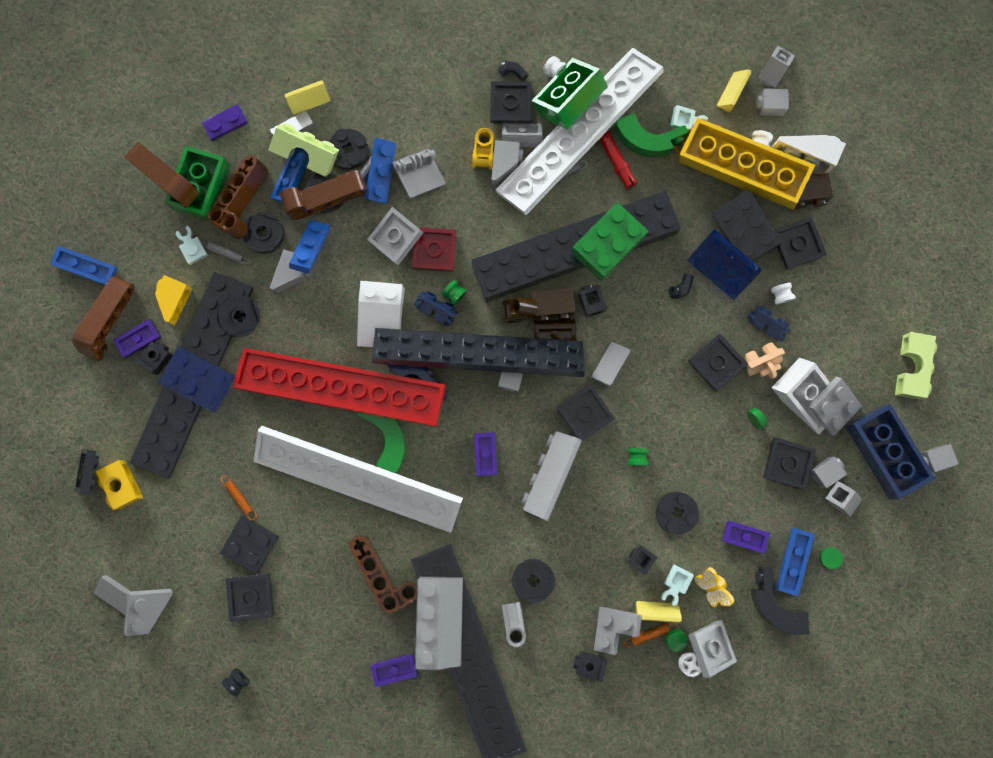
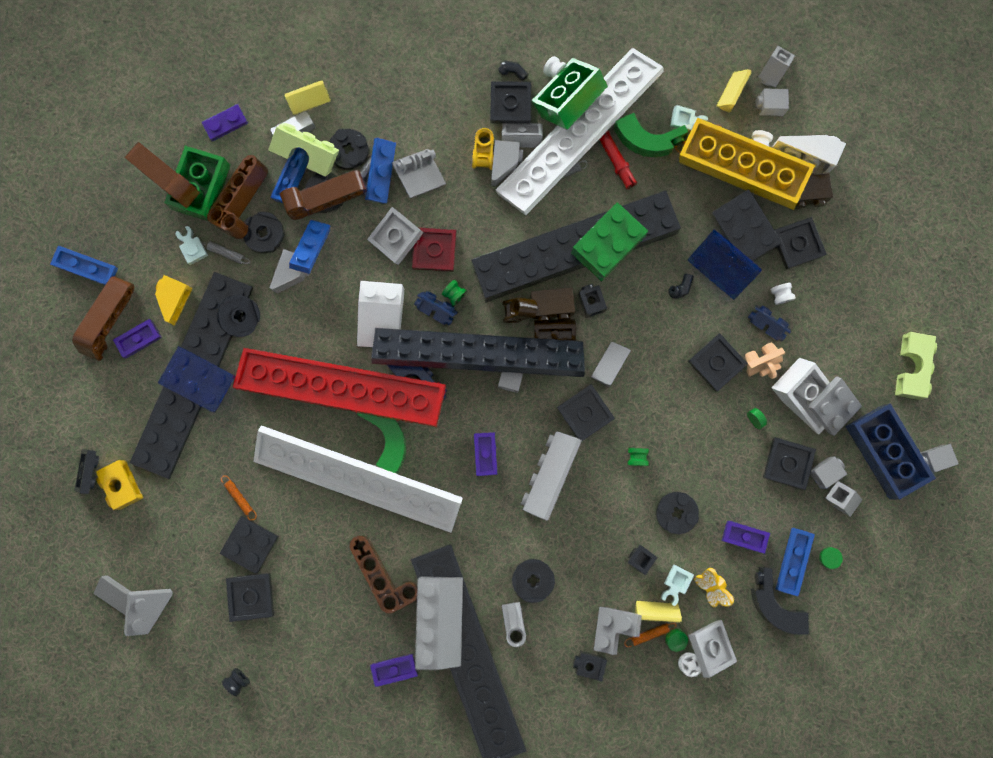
black brick [135,341,173,375] -> none

